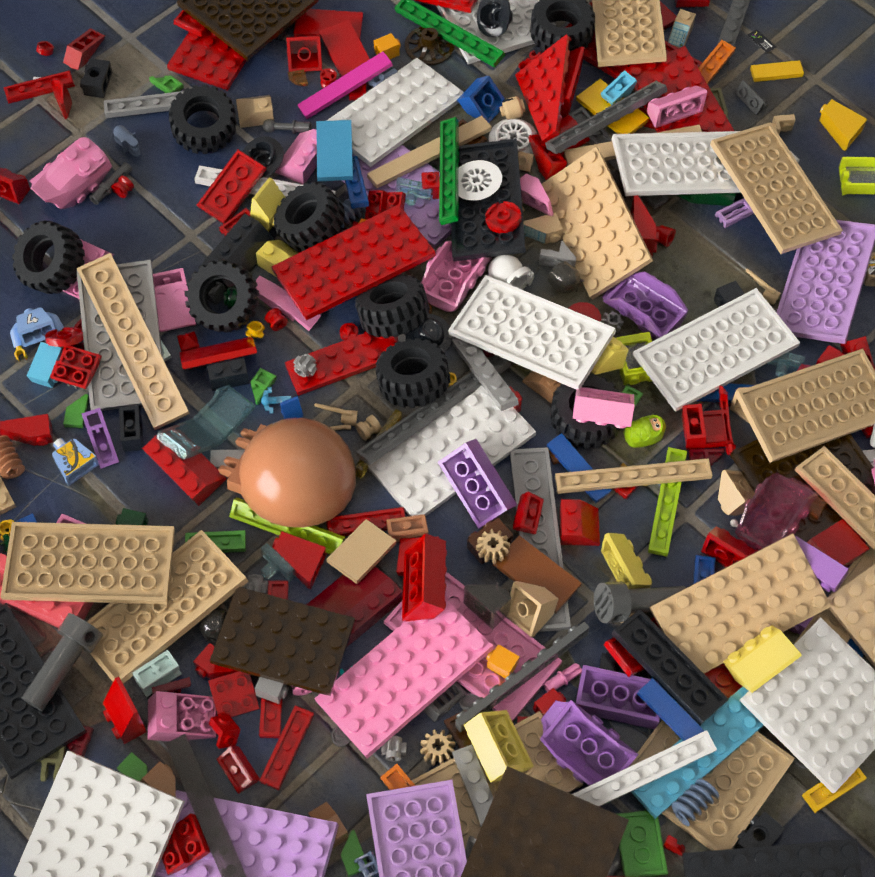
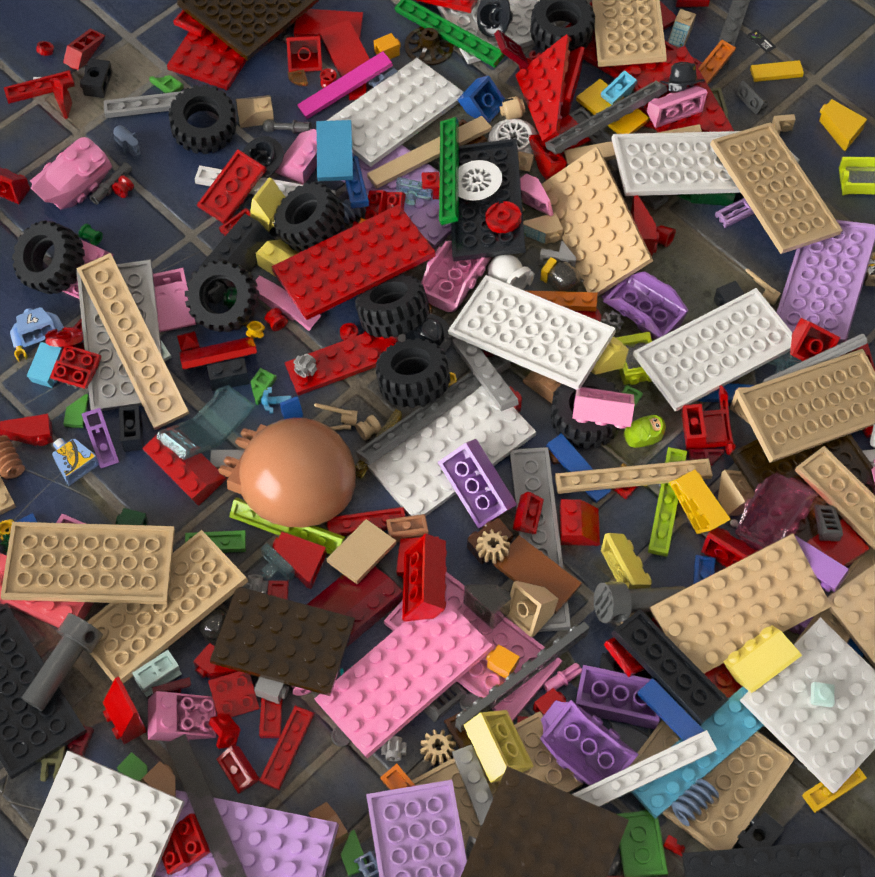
none -> green bush [78,224,103,246]
none -> dark red tile [494,30,529,69]
none -> orange plate [525,290,598,311]
none -> yellow plate [540,257,557,283]
none -> black hat [660,62,705,92]
none -> yellow wedge [669,469,731,534]
none -> light grey axle [763,334,868,382]
none -> red slope [790,318,841,361]
none -> light aqua plate [811,682,835,707]
none -> dark grey slope [814,505,843,541]

